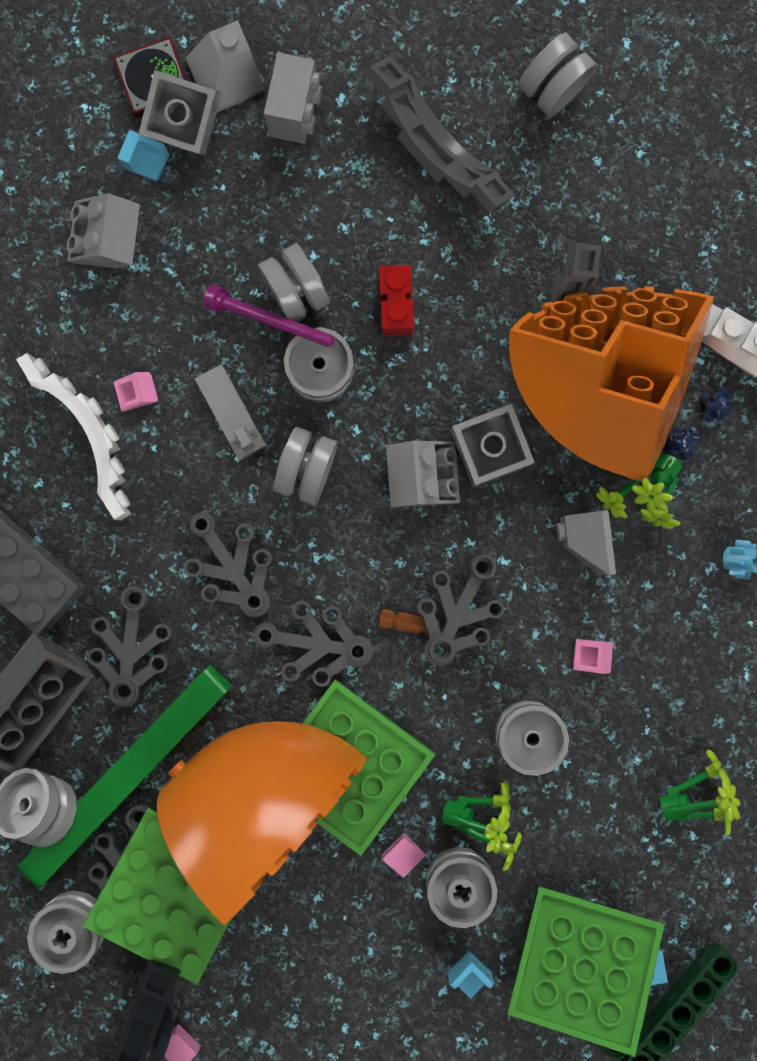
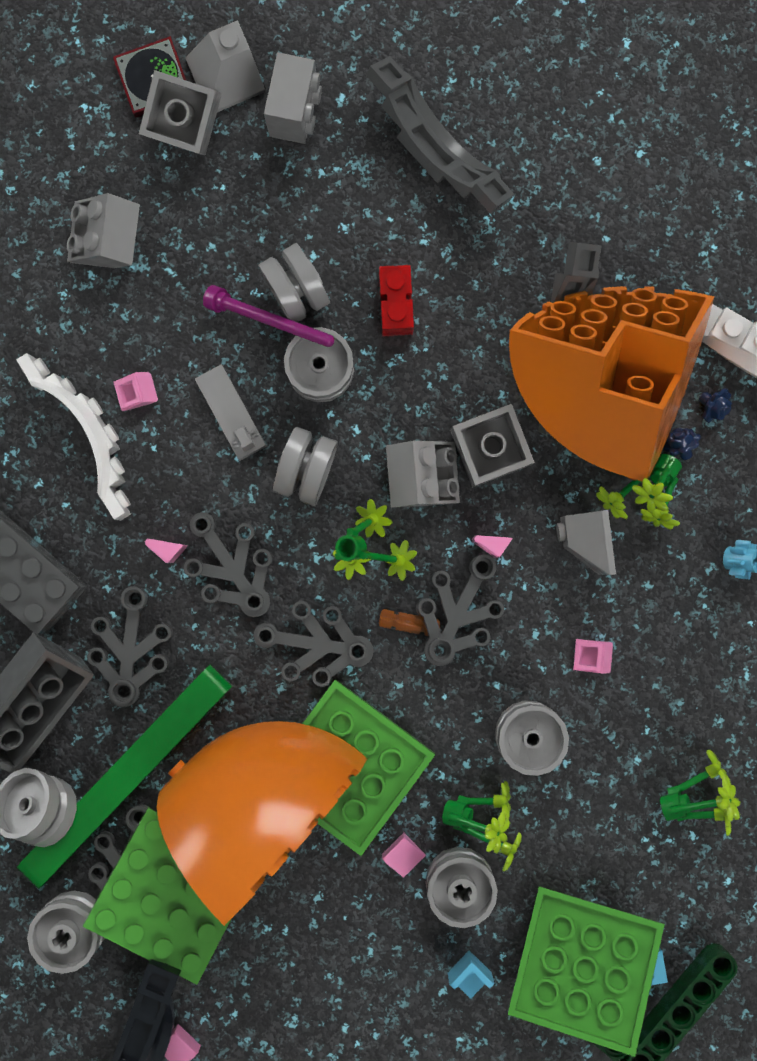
medium azure panel [117,130,169,181] -> none
light grey wheel [518,32,598,118] -> none
none -> bright pink slope [145,539,187,563]
none -> lime plant [333,499,417,581]
none -> bright pink slope [472,535,513,558]

